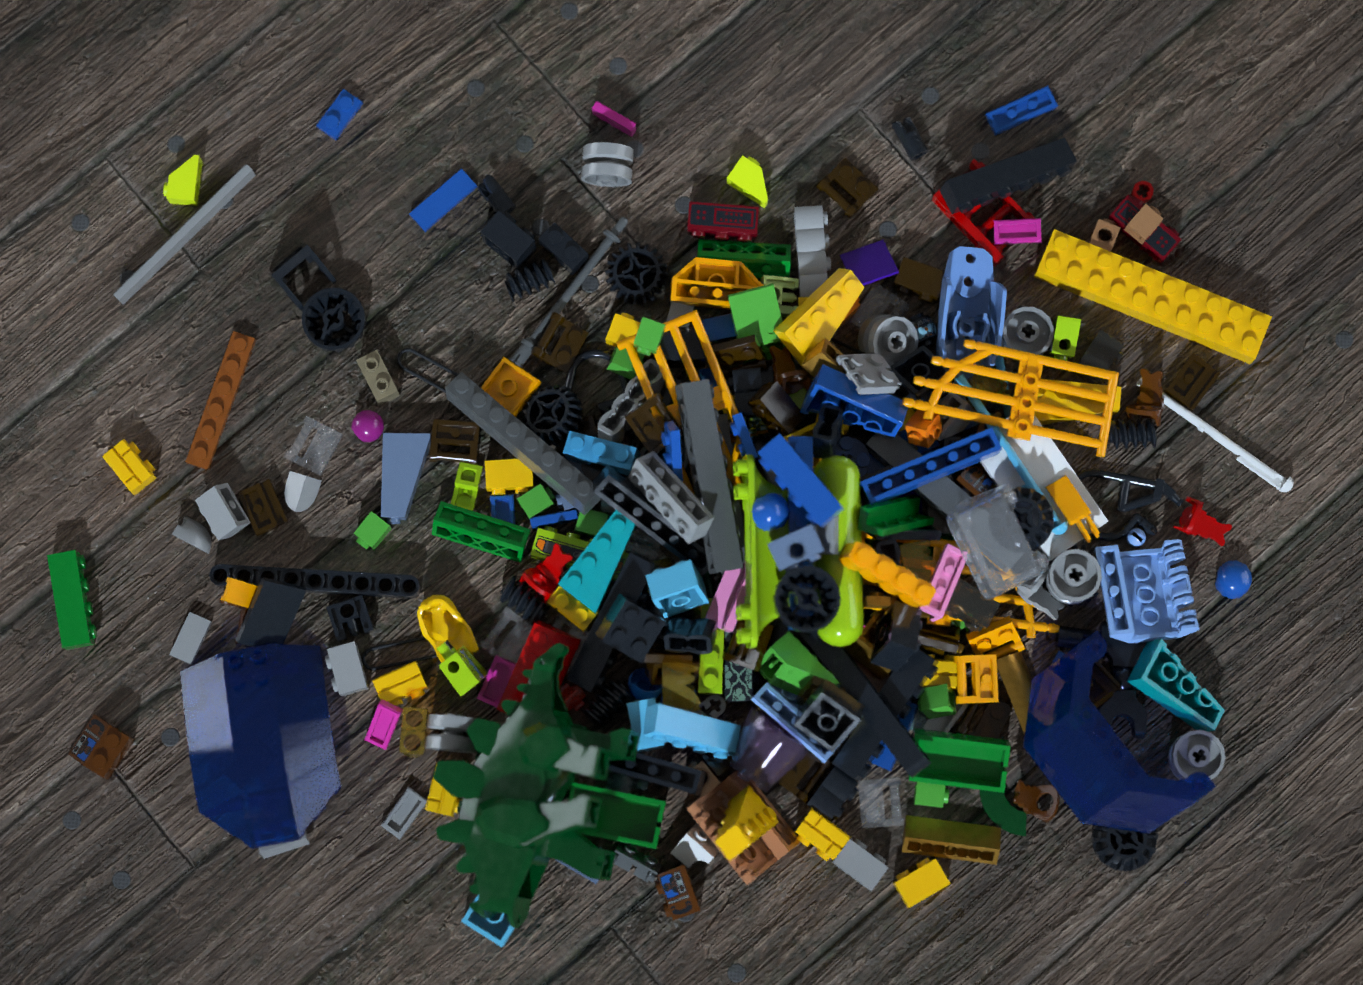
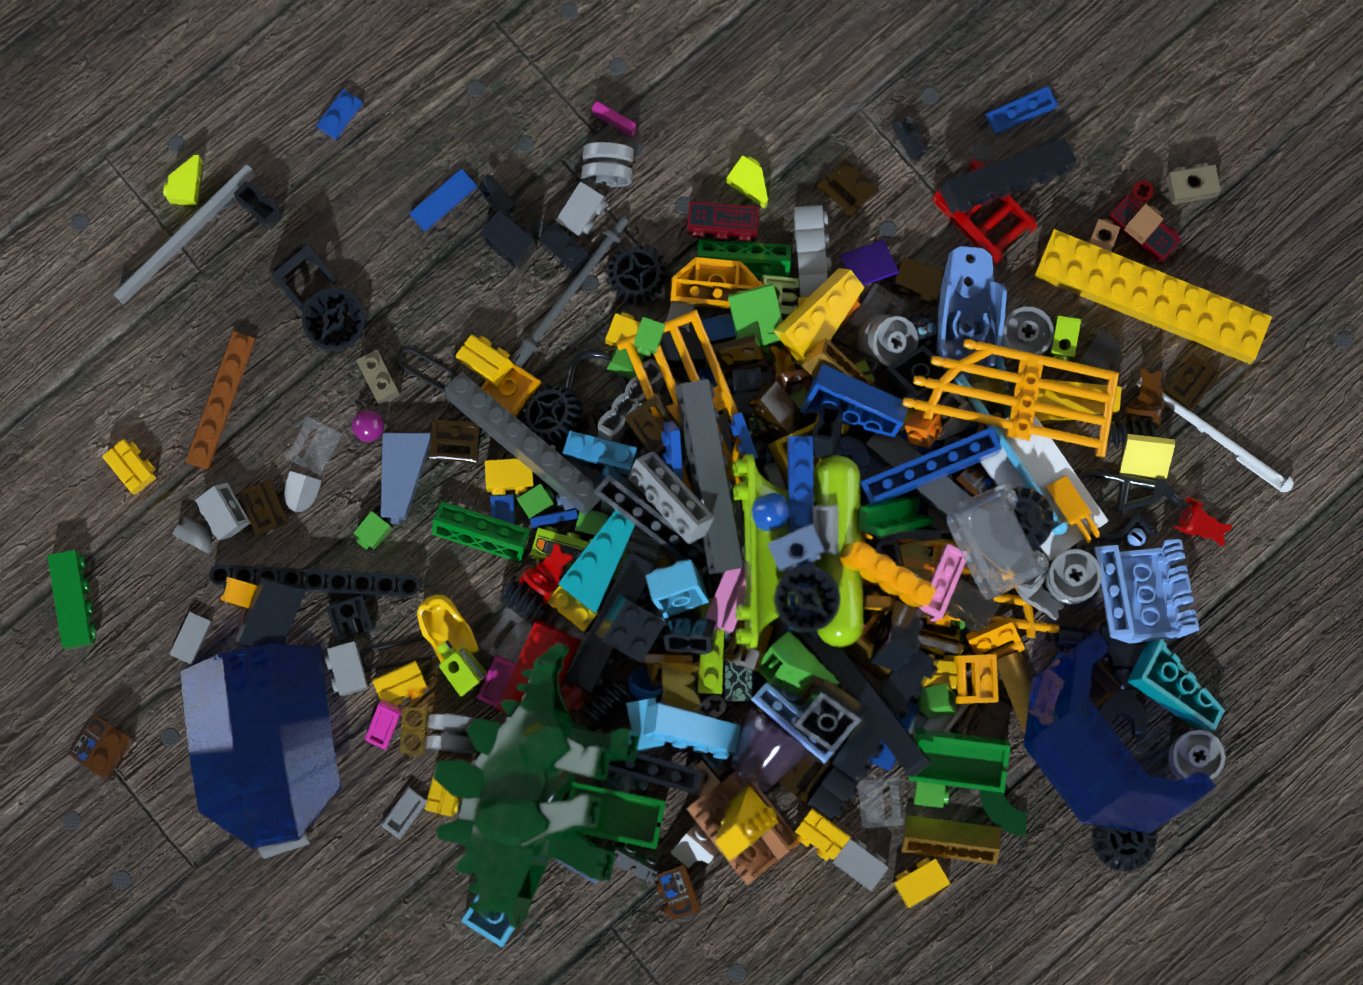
lime slope [451,462,483,511] -> none
black piece [504,259,556,302] -> none
dark brown plate [531,312,589,373] -> none
blue brick [757,434,845,528] -> none
light grey plate [836,354,901,395] -> none
dark pink tile [994,218,1042,245] -> none
reddish brown hair [1013,780,1060,823] -> none
blue hair [1215,560,1252,599] -> none
none -> black brick [234,181,282,230]
none -> yellow brick [456,334,513,386]
none -> light grey brick [556,182,607,237]
none -> light yellow tile [1120,434,1175,480]
none -> dark tan brick [1166,163,1221,205]

